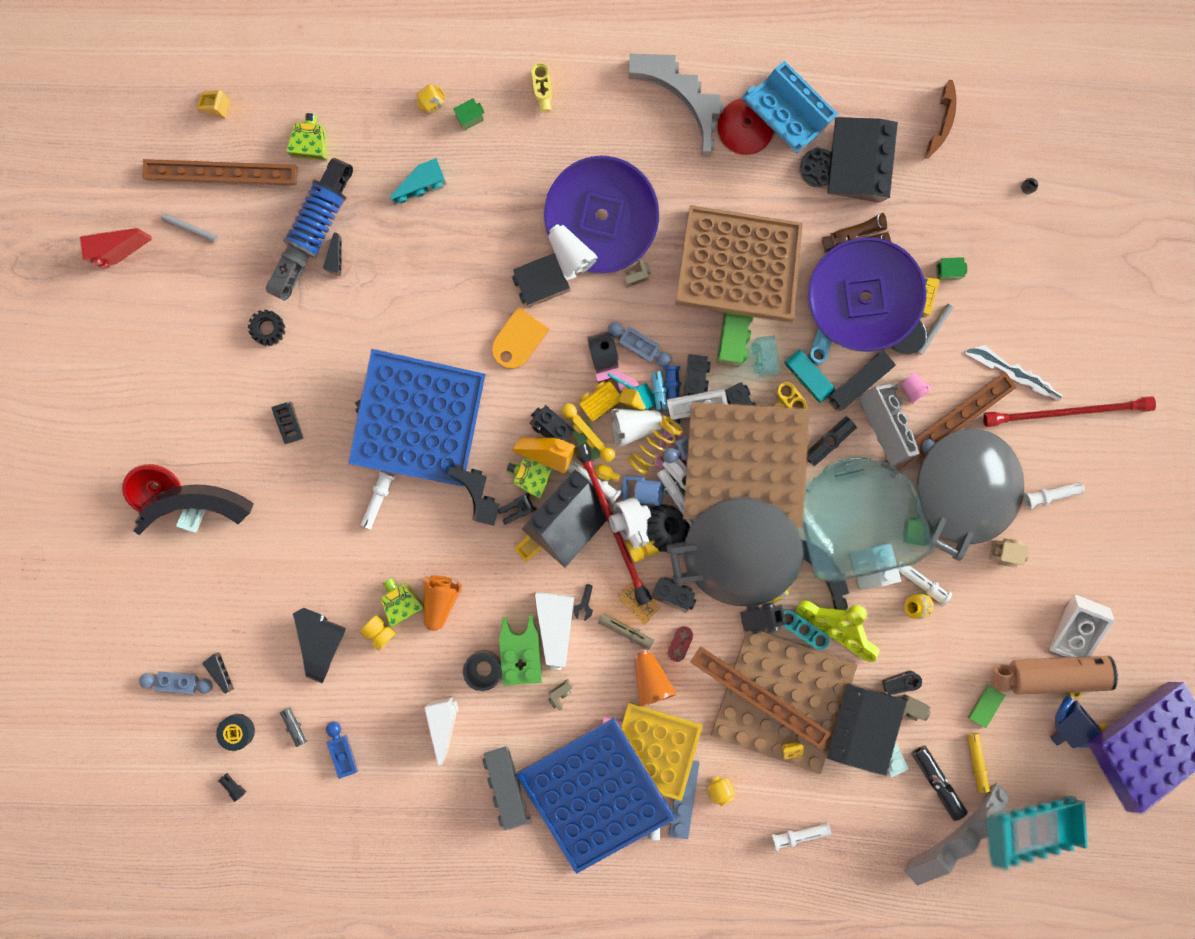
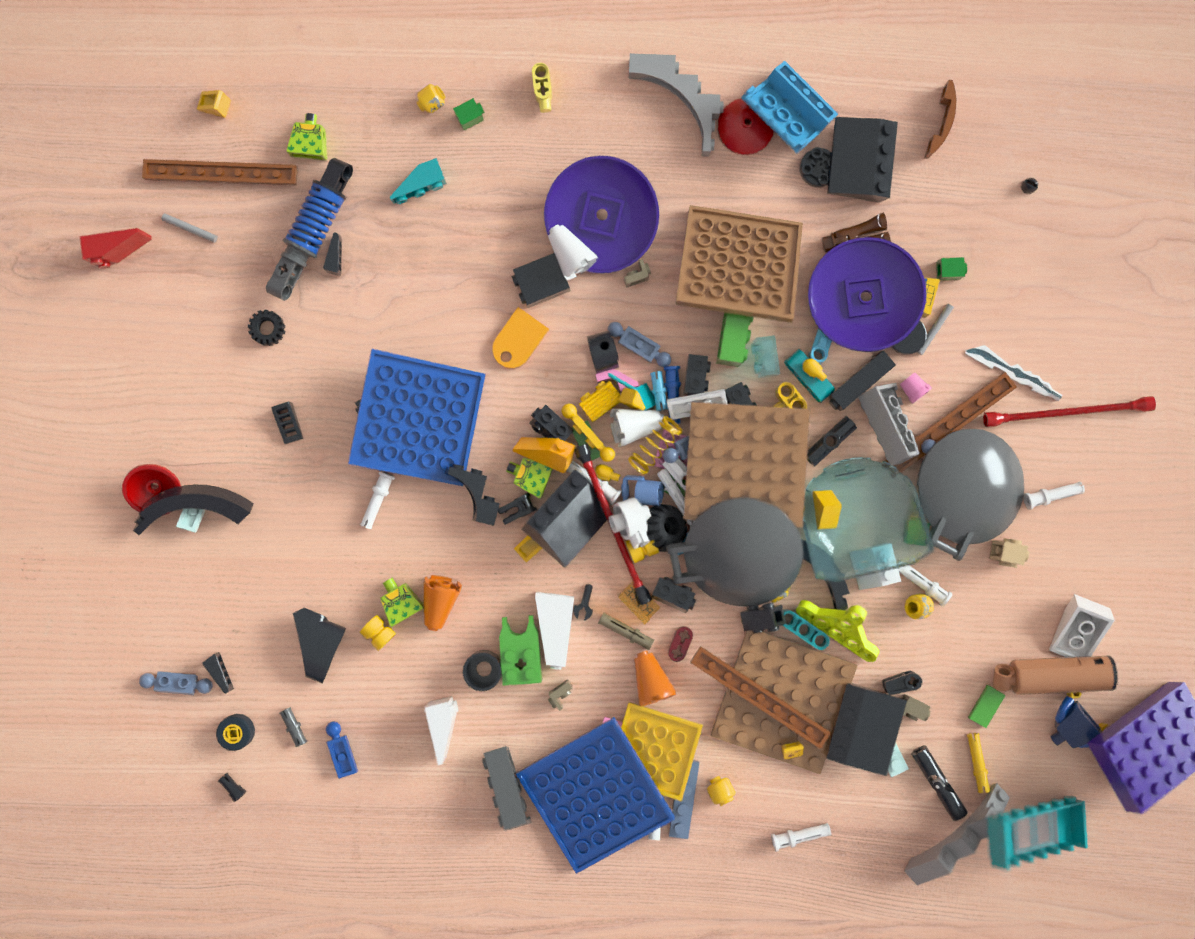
none -> yellow cylinder [802,358,827,382]
none -> yellow slope [812,490,842,530]

